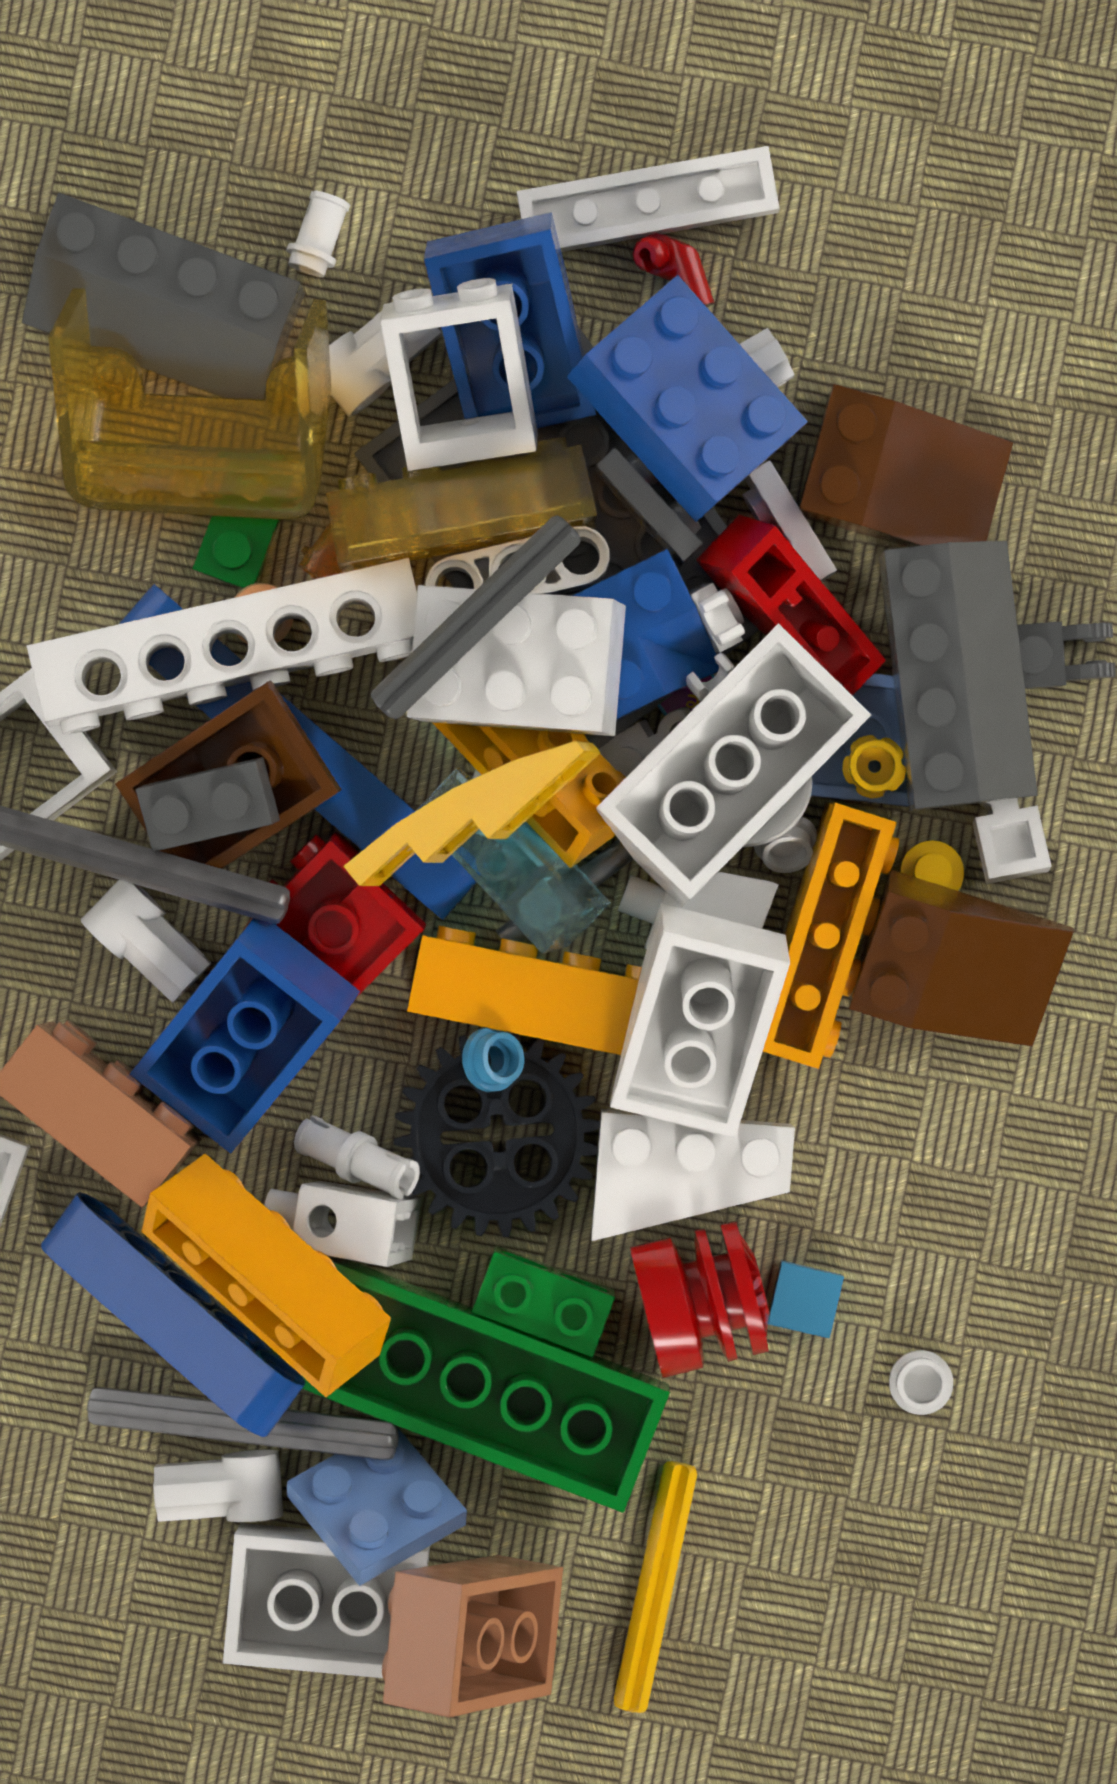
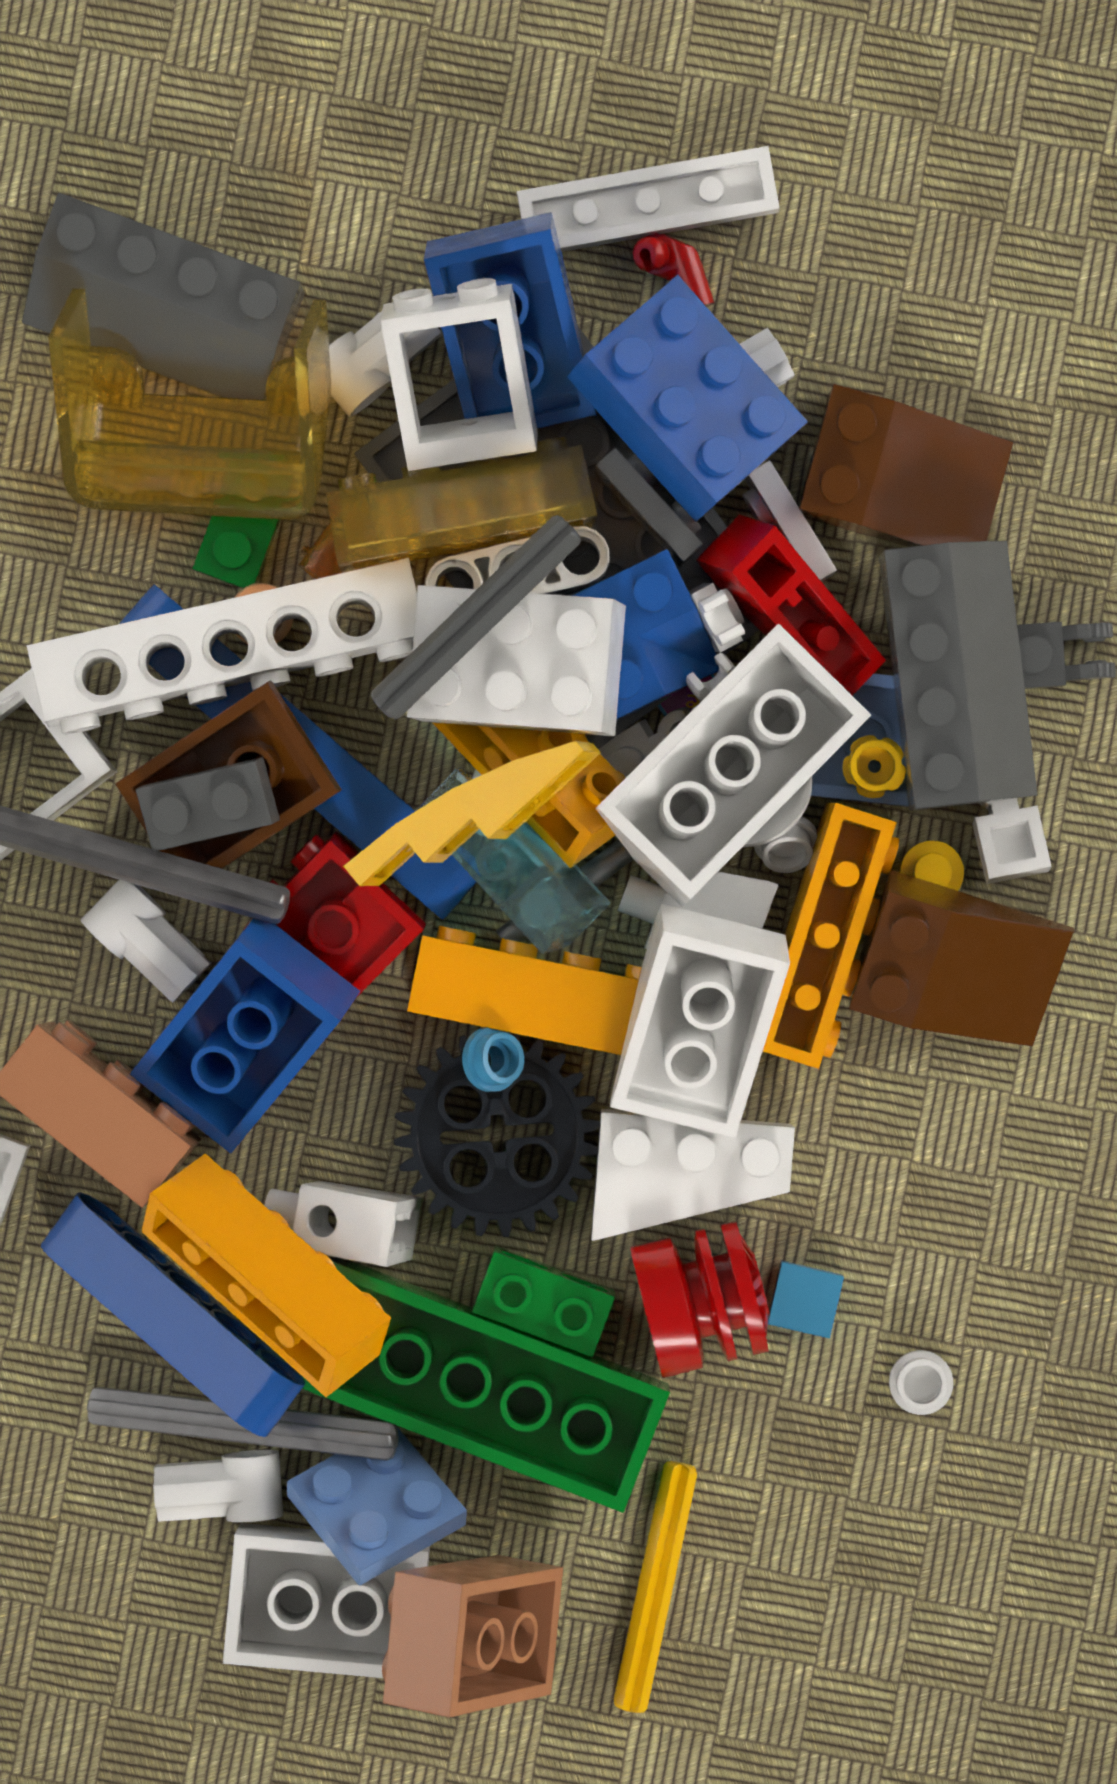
white pin [286,191,350,277] -> none
white pin [294,1115,420,1200] -> none

